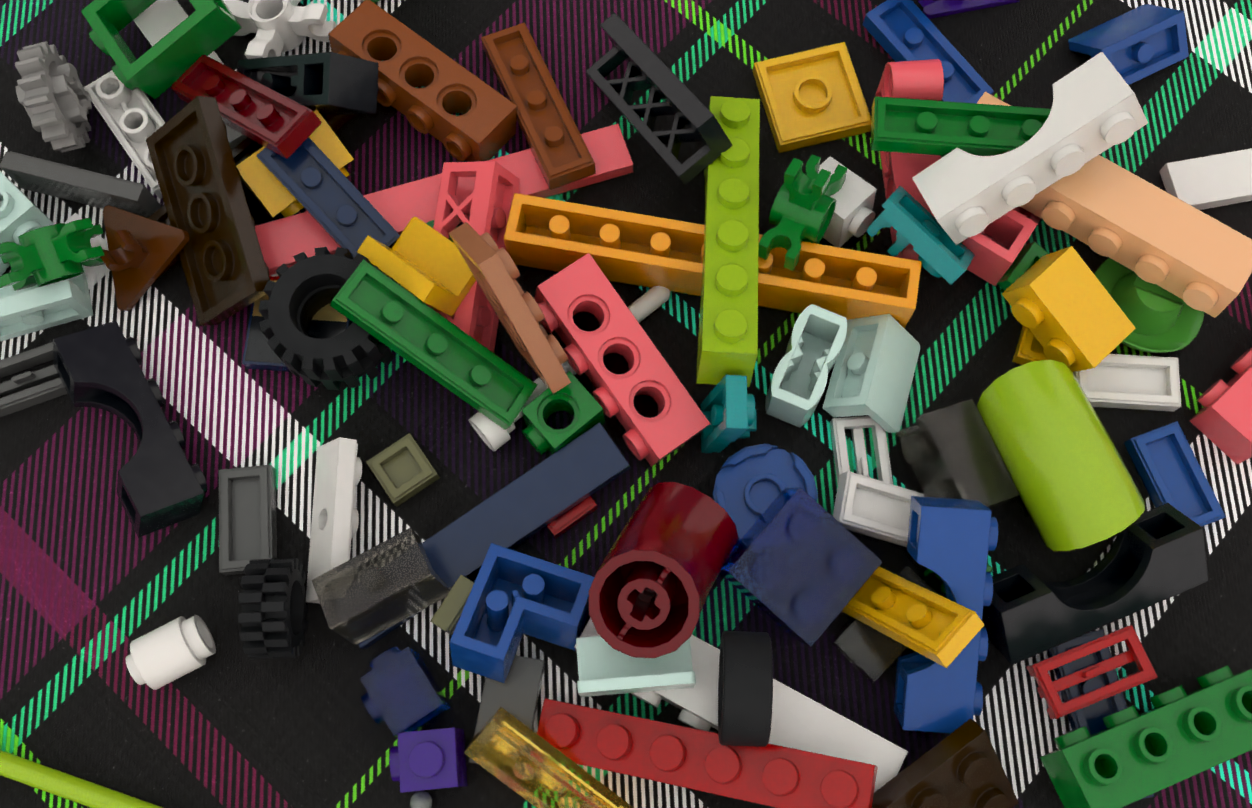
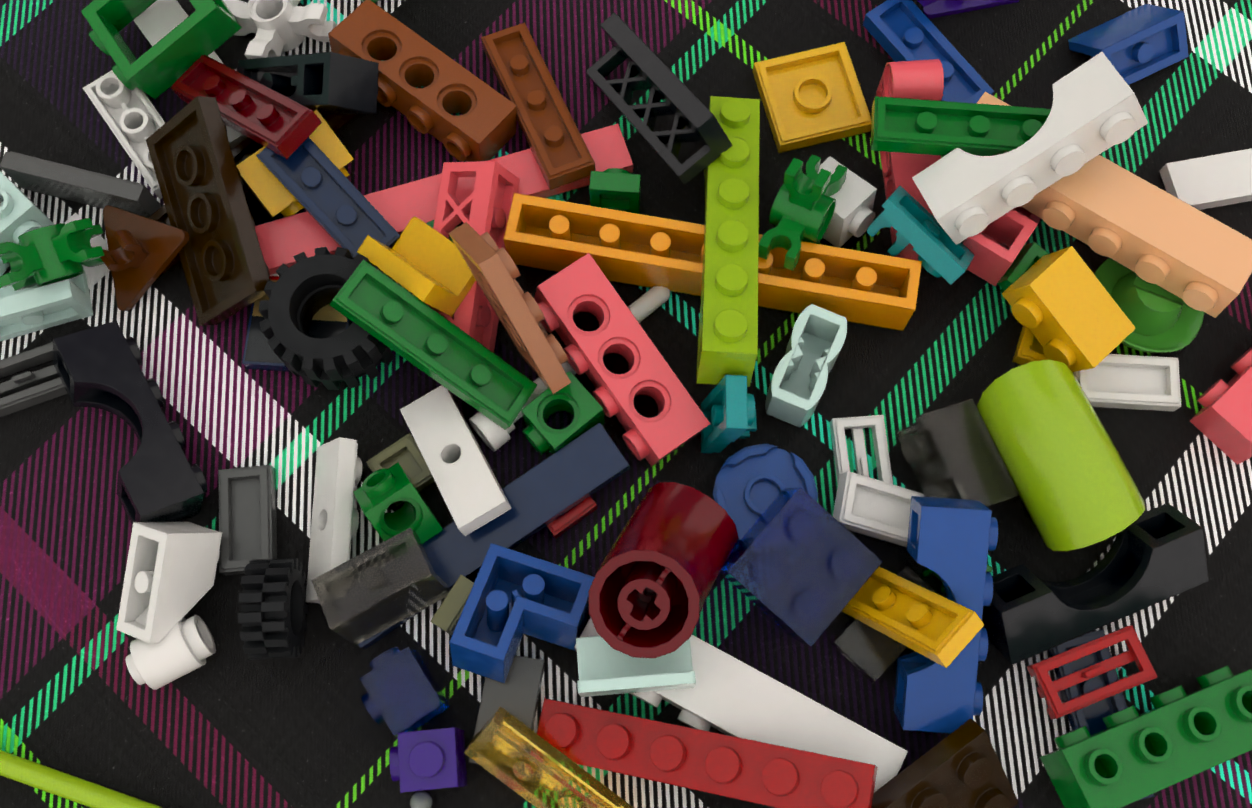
light grey gear [15,41,92,153] -> none
black tyre [718,631,773,747] -> none
light aqua panel [822,314,920,433] -> none
blue tile [1124,421,1226,527] -> none
none -> white slope [116,522,222,644]
none -> green brick [353,462,443,560]
none -> white tile [400,385,512,536]
none -> green plate [589,168,641,214]

